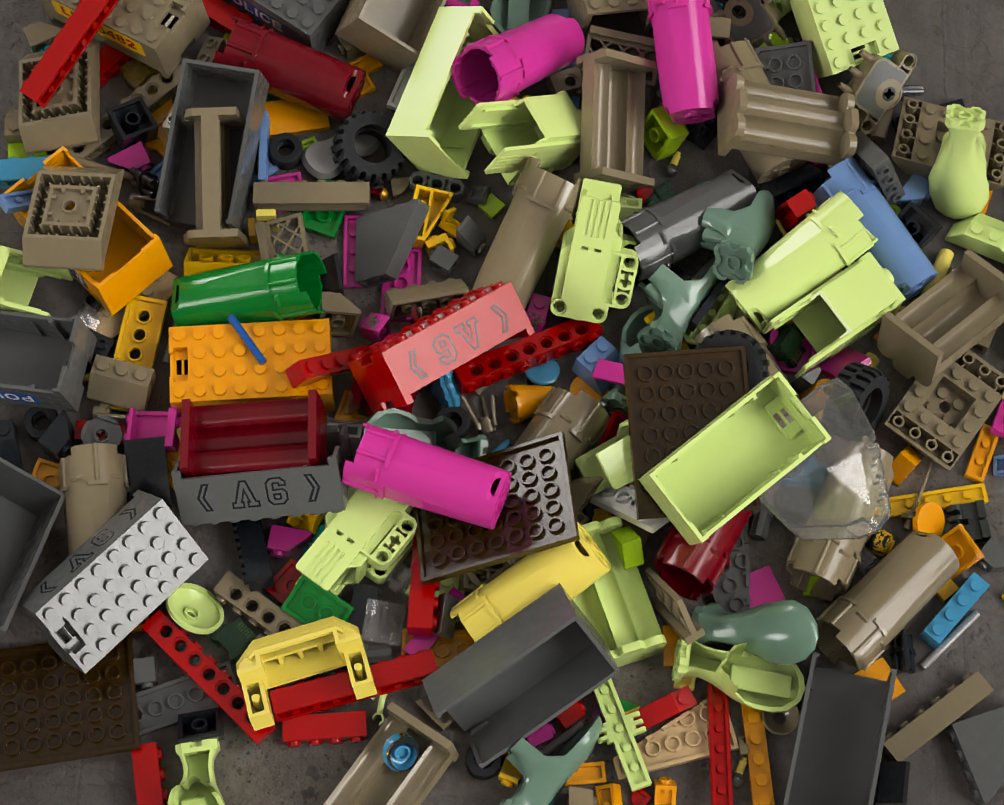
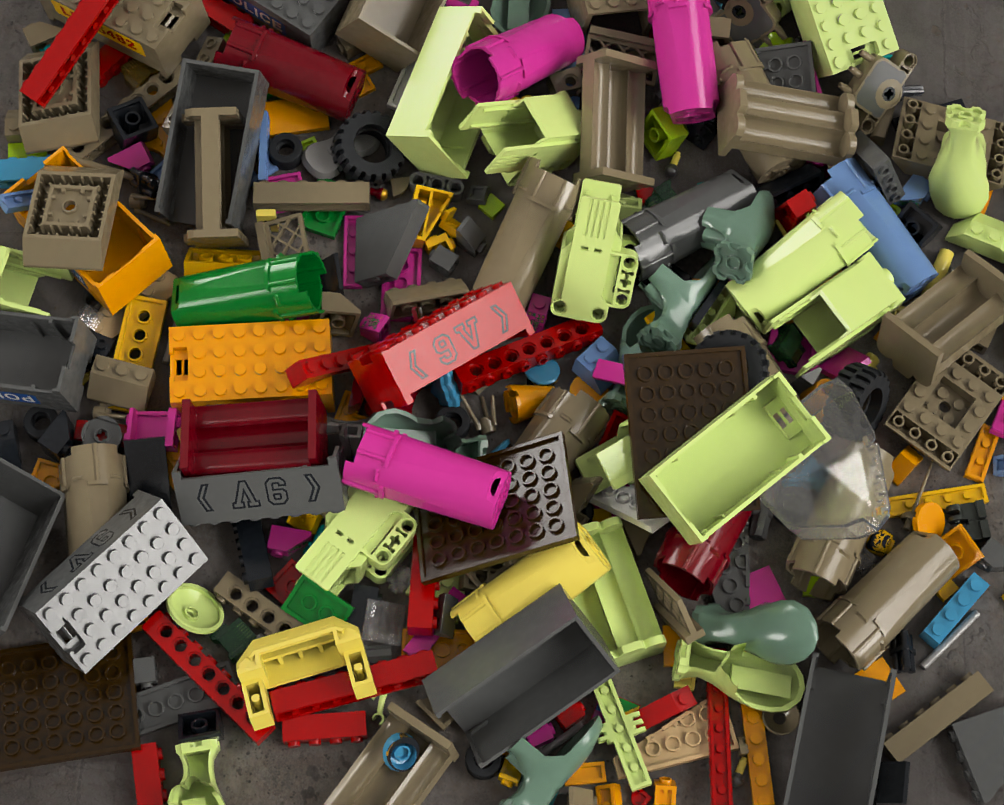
blue bar [227,314,267,365] -> none
yellow tile [248,218,258,244] -> none
lime slope [610,526,644,570] -> none

